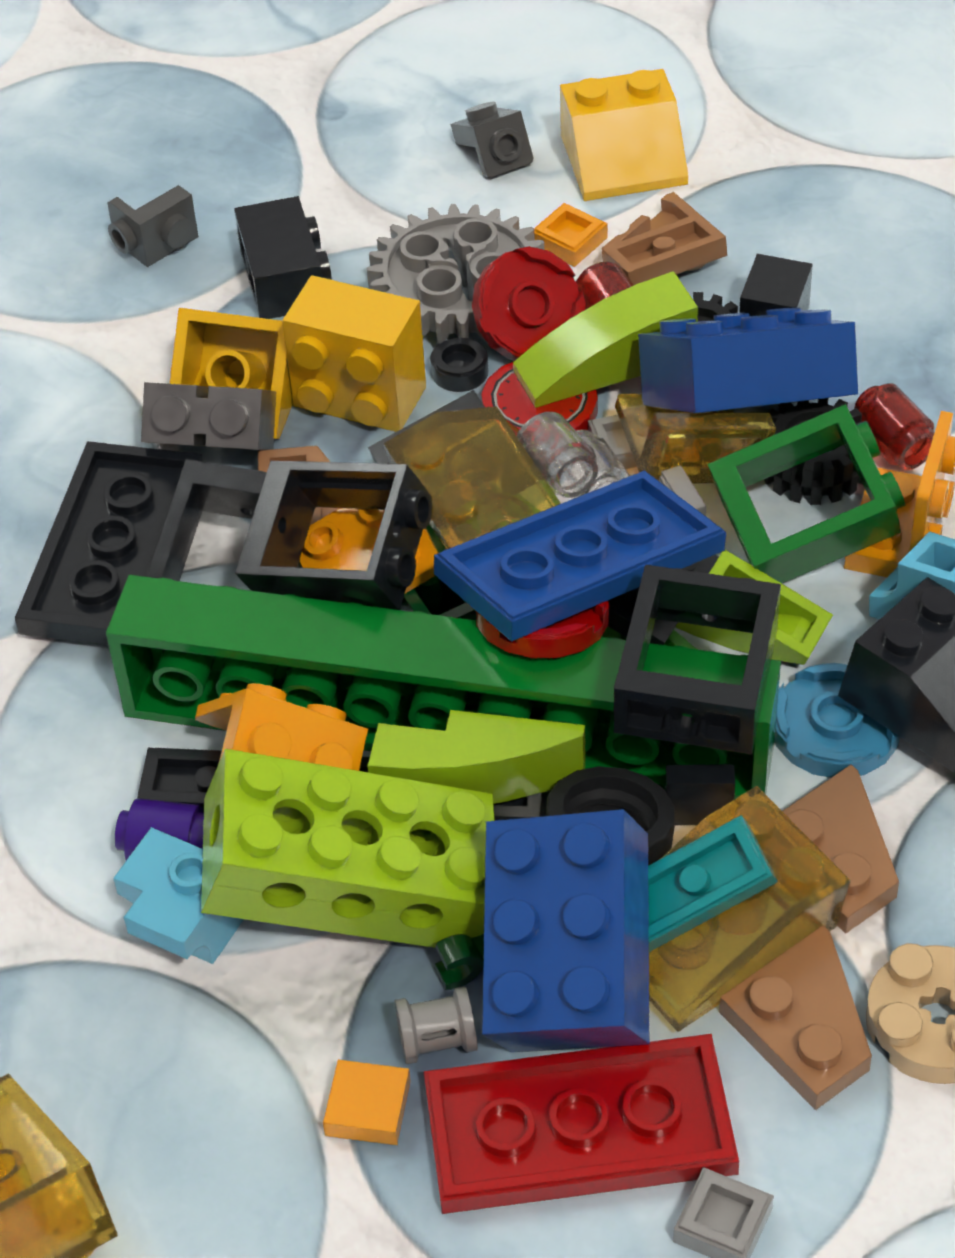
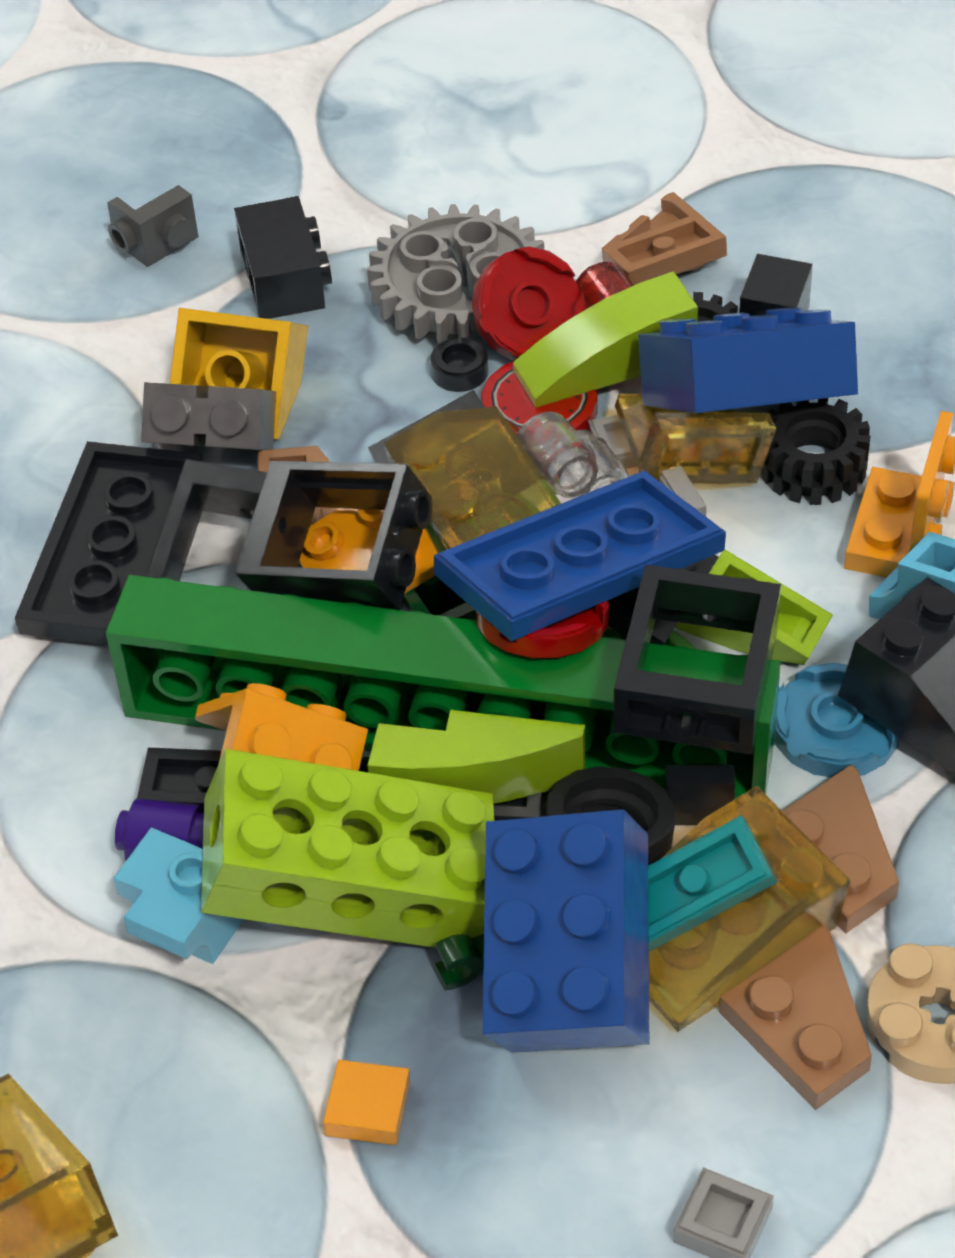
yellow brick [282,275,426,432] -> none
light grey bush [394,986,478,1064] -> none
red tile [424,1034,740,1214] -> none
dark grey bracket [450,102,534,177] -> none
light orange tile [534,203,608,267] -> none
yellow slope [560,69,689,201] -> none
green window [707,404,905,583] -> none
clear red brick [854,383,935,470] -> none

